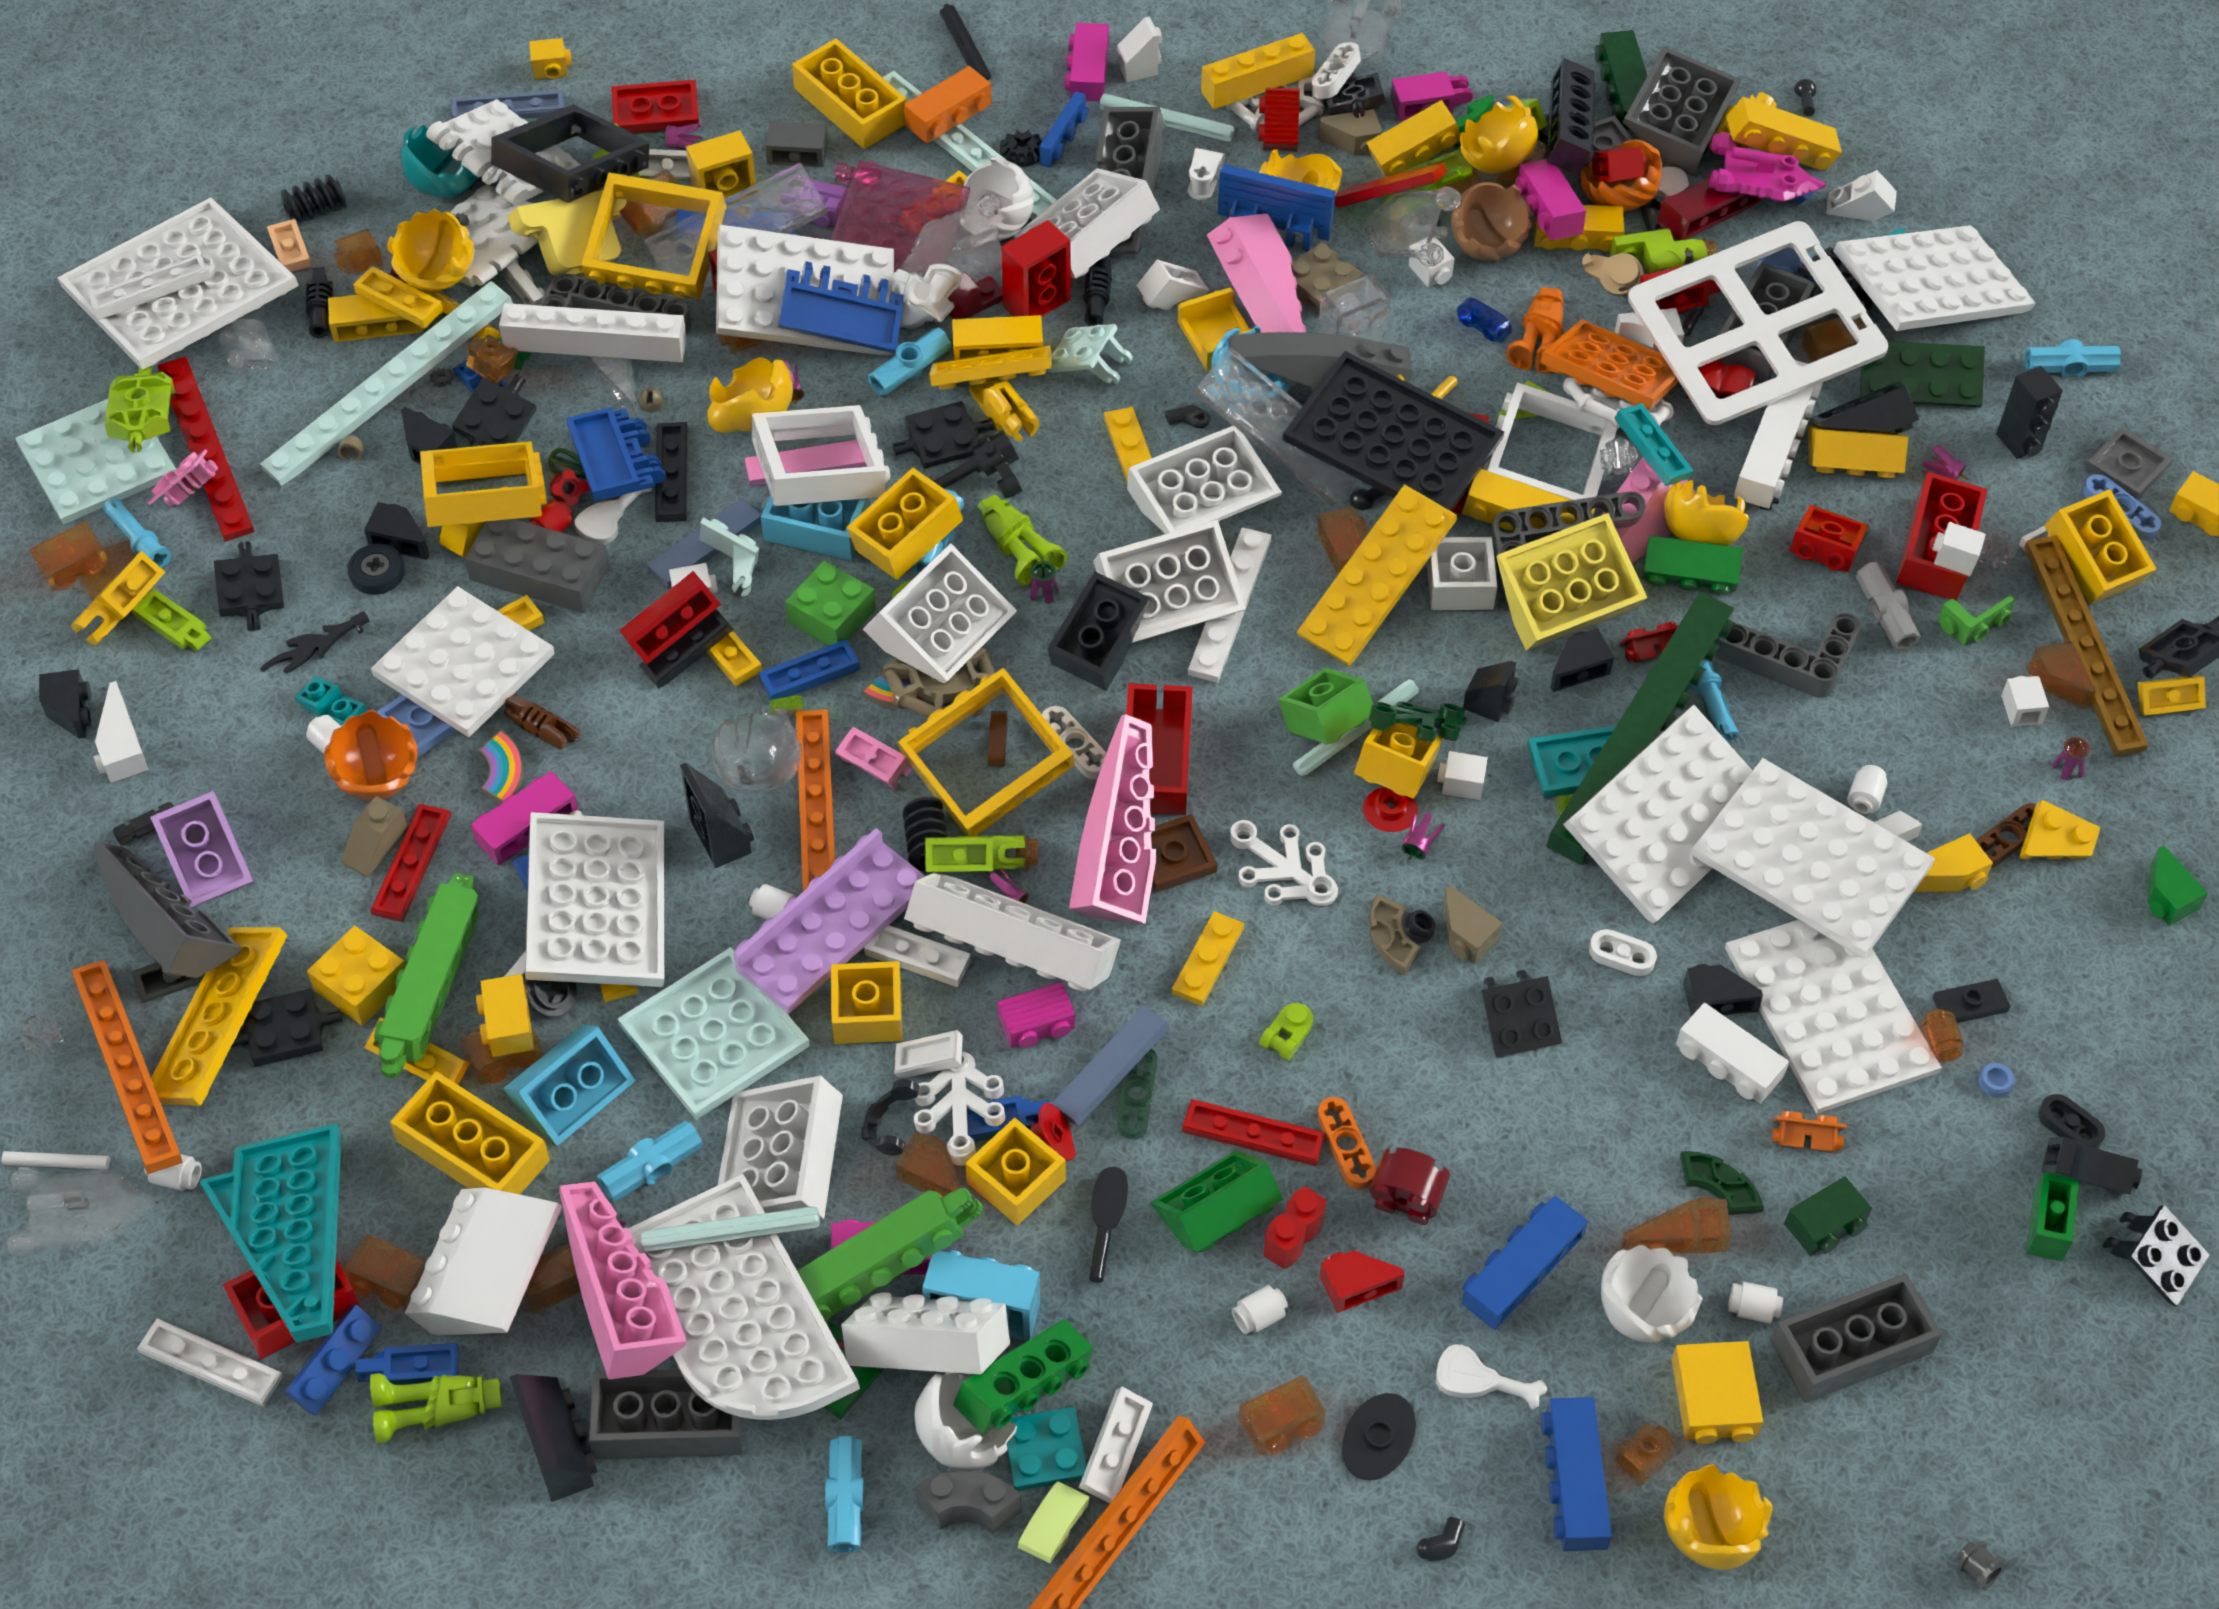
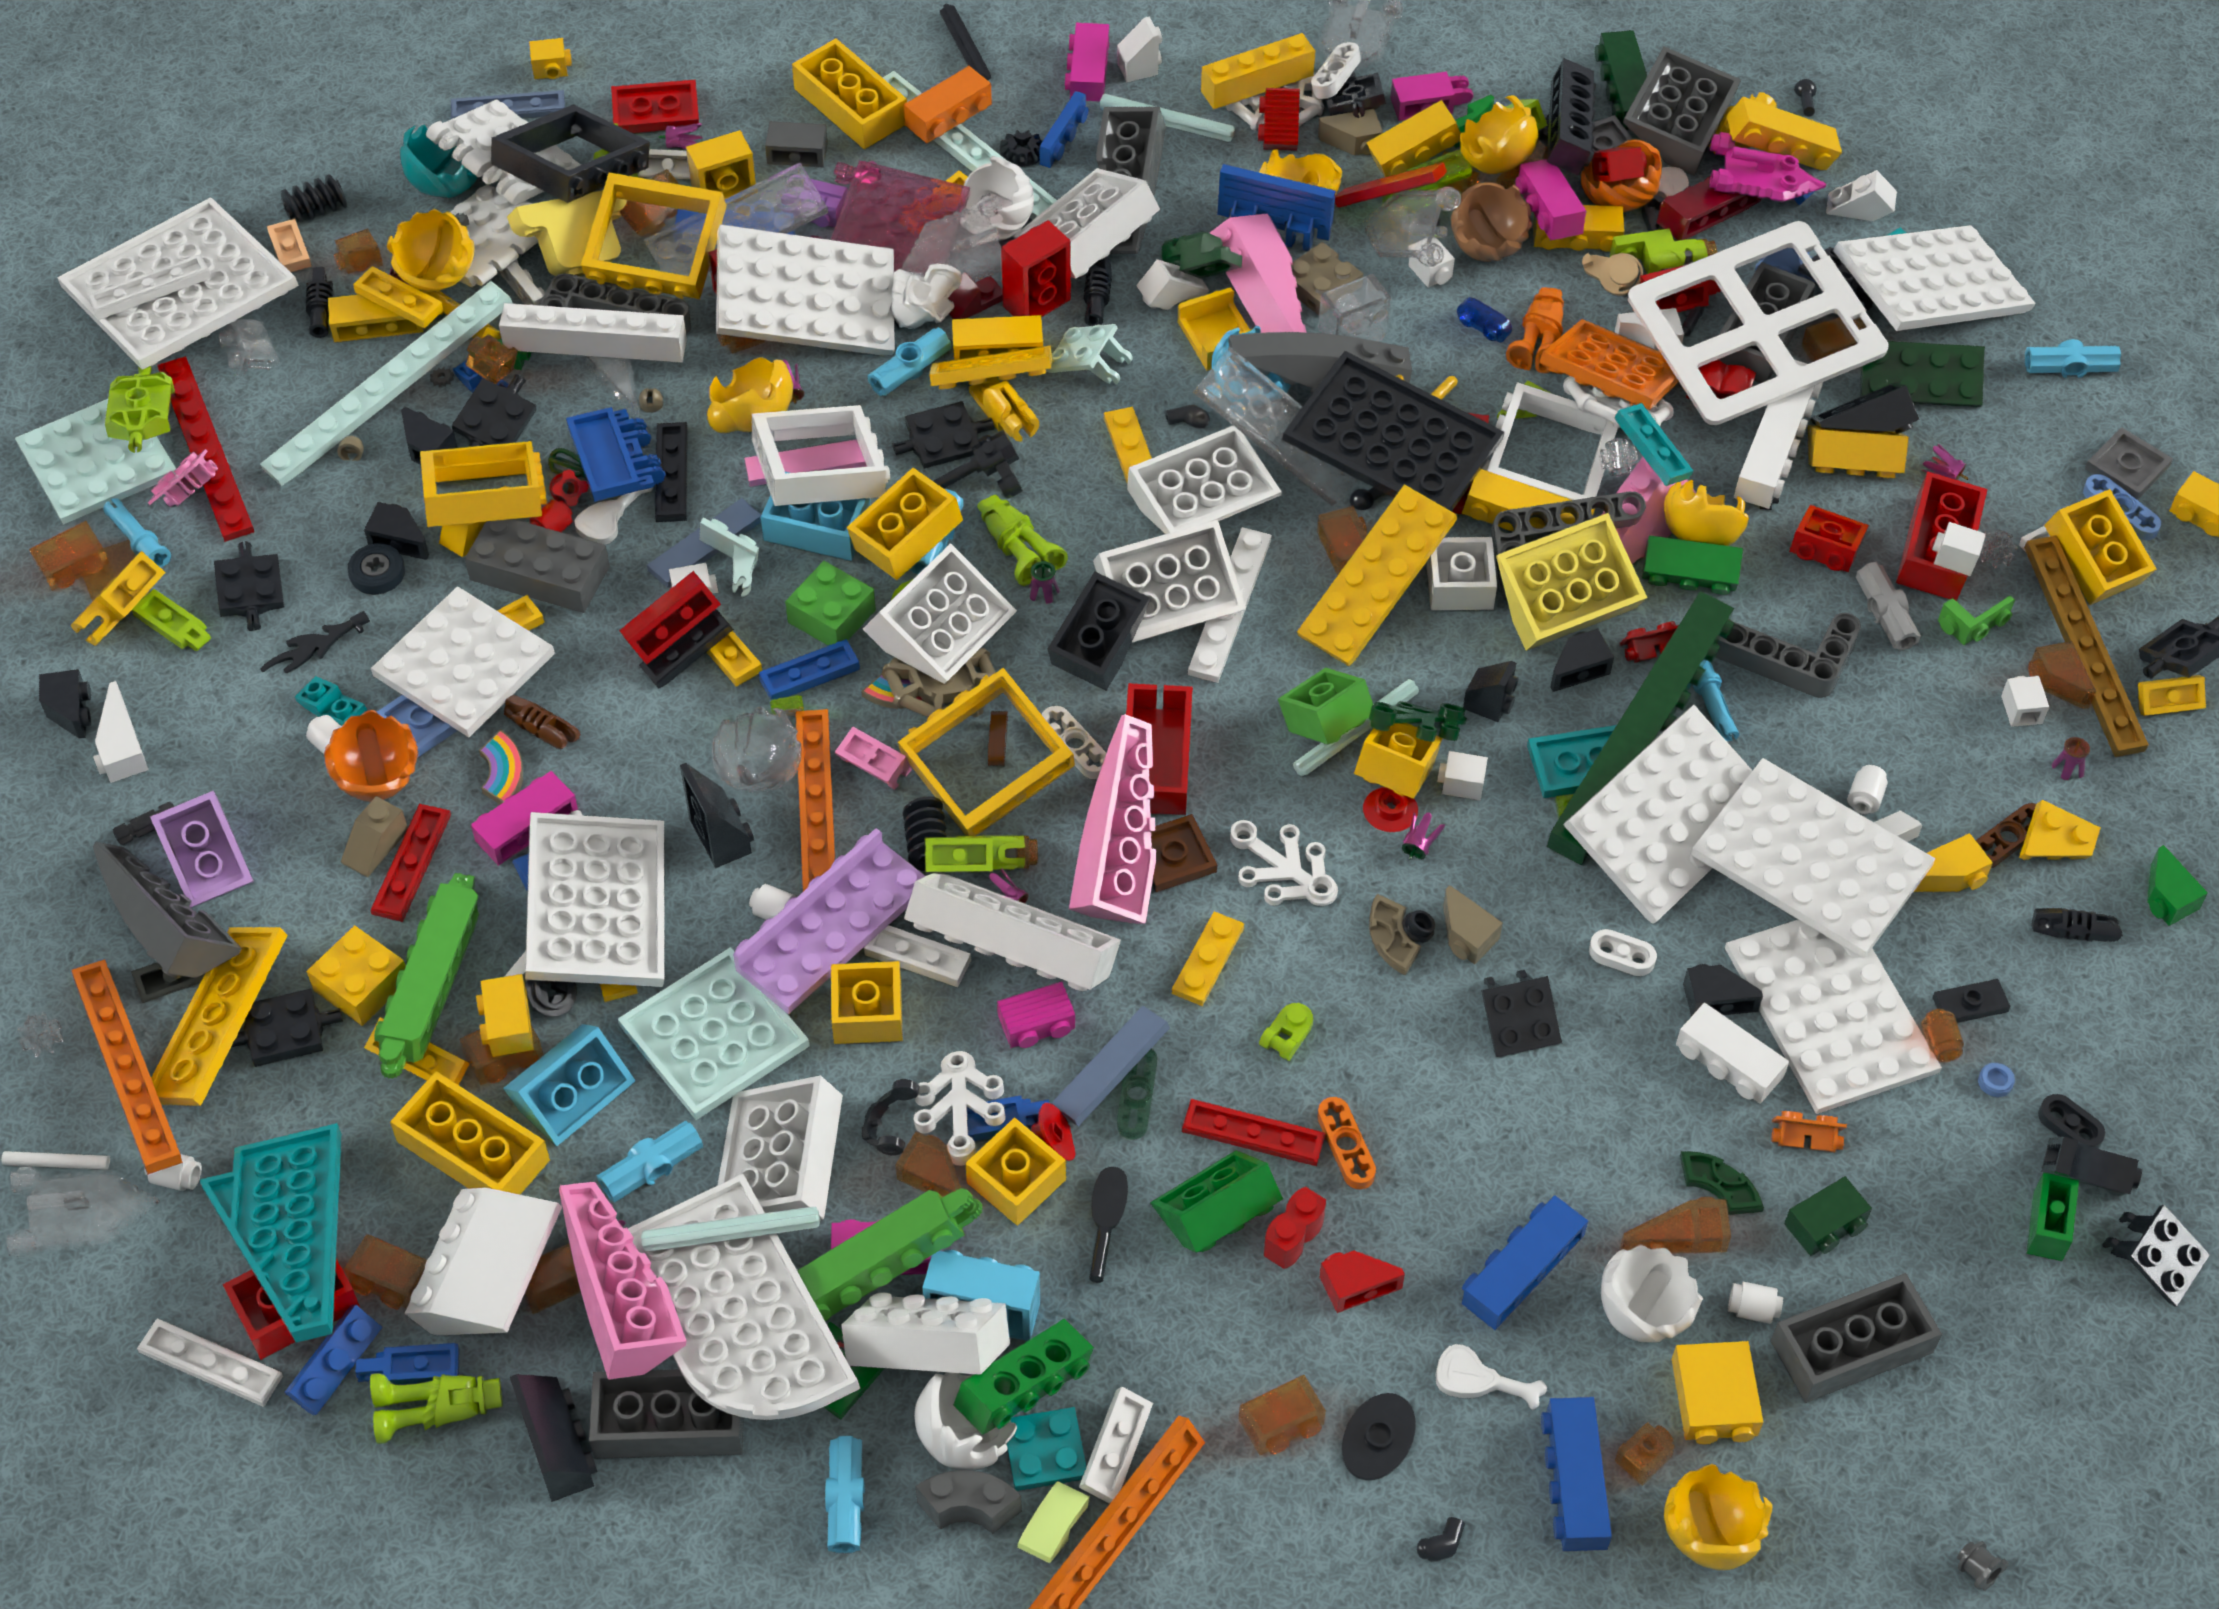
blue hinge [777,261,904,353] -> none
white tile [894,1030,963,1078] -> none
white piece [1188,148,1225,200] -> none
white brick [1232,1285,1288,1334] -> none
dark red brick [1369,1147,1450,1225] -> none
black brick [1996,366,2063,459] -> none
none -> dark green plate [1161,231,1242,279]
none -> black hinge [2031,908,2123,942]

